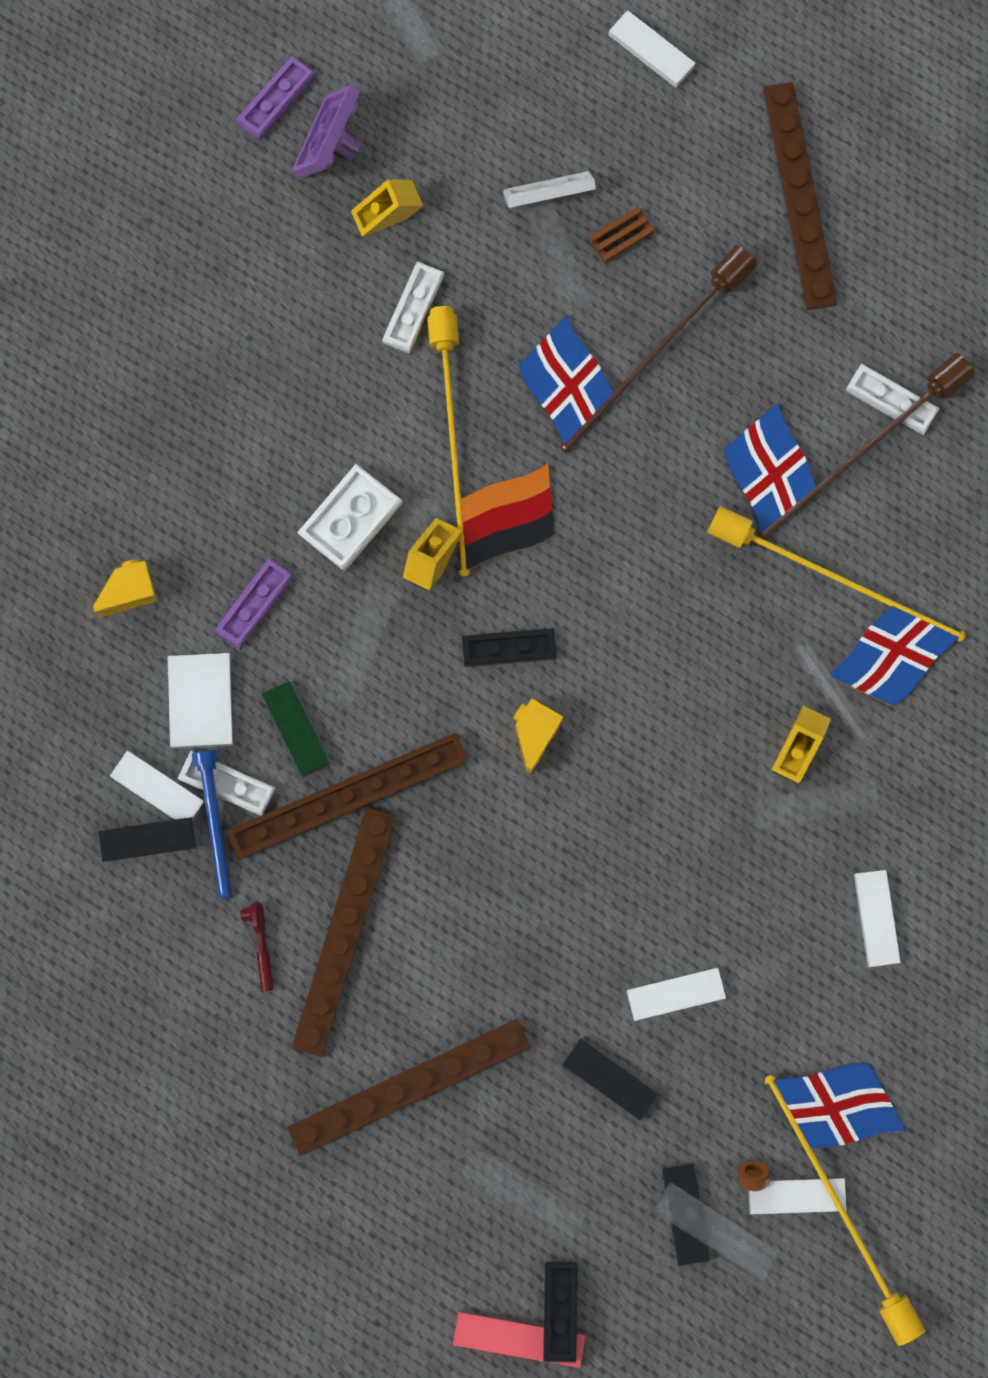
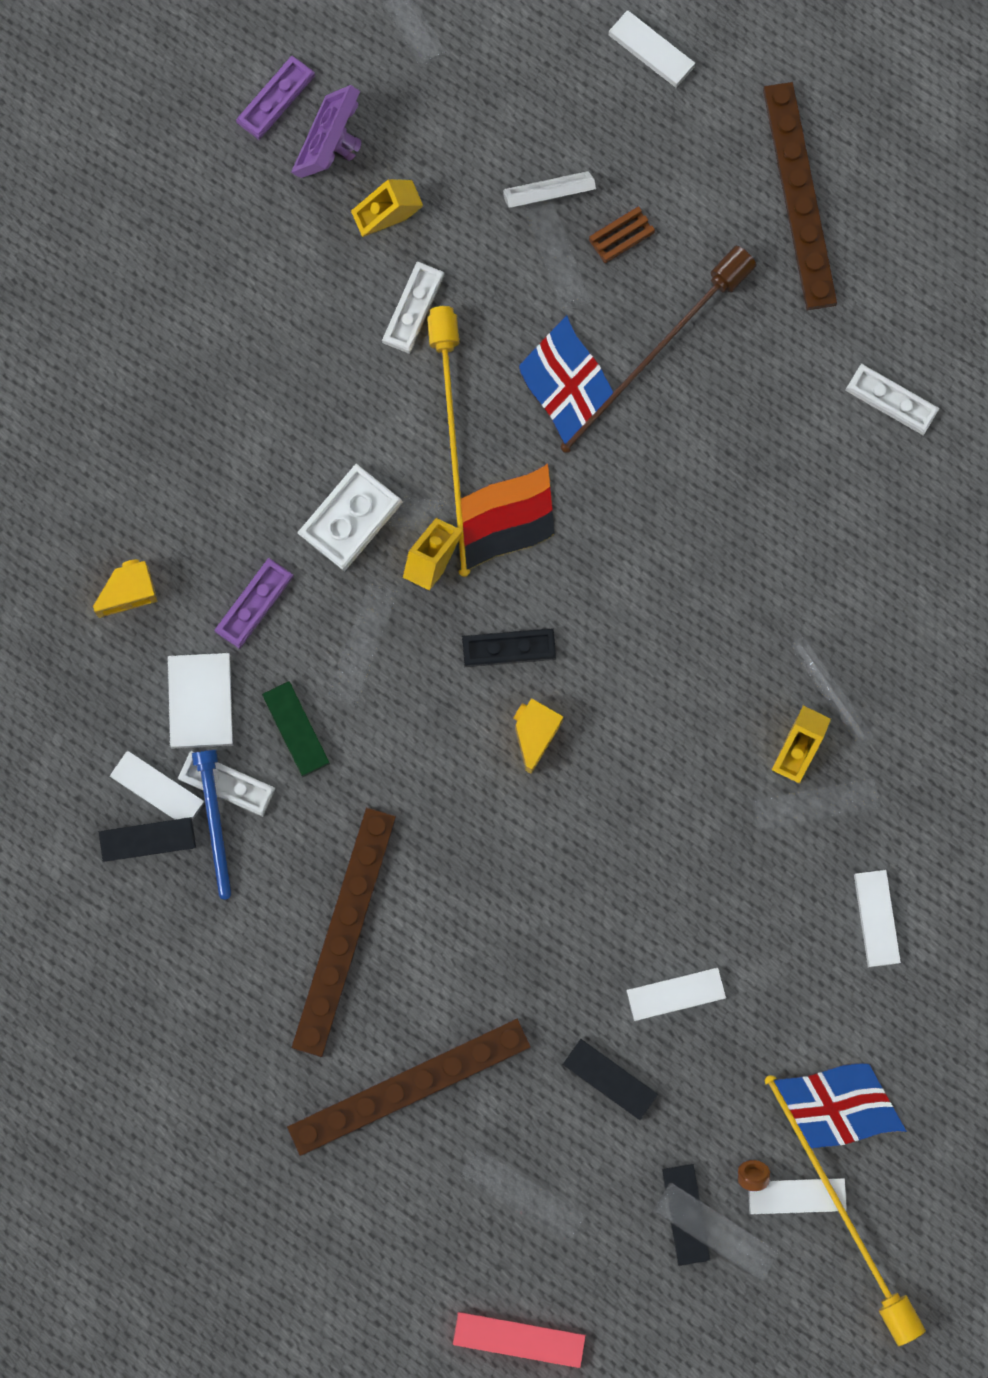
reddish brown plate [227,732,468,861] -> none
dark red piece [240,902,274,992] -> none
black tile [543,1262,578,1363] -> none
flag [707,506,966,706] -> none
flag [724,353,975,540] -> none

